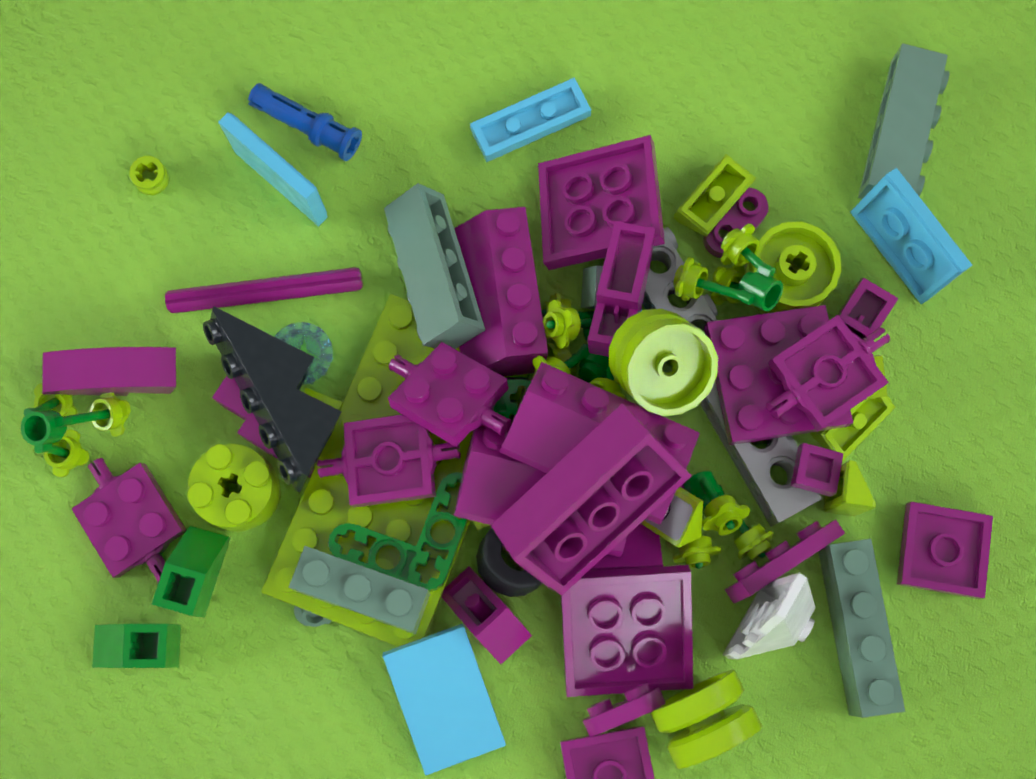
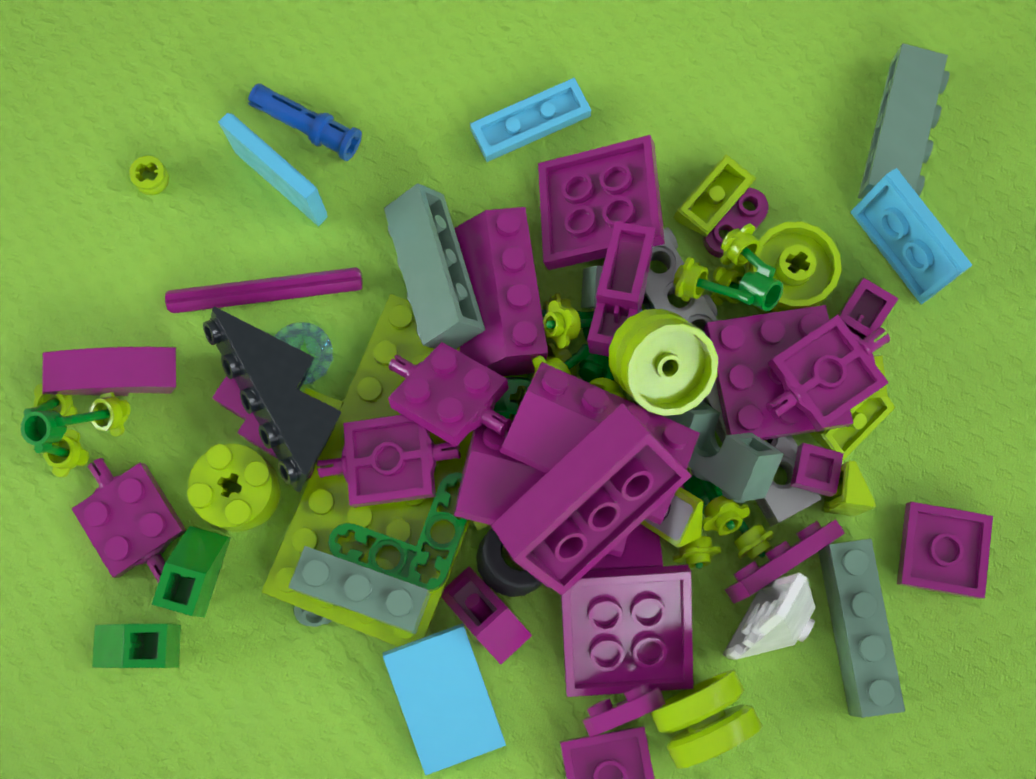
none -> sand green arch [664,401,784,503]

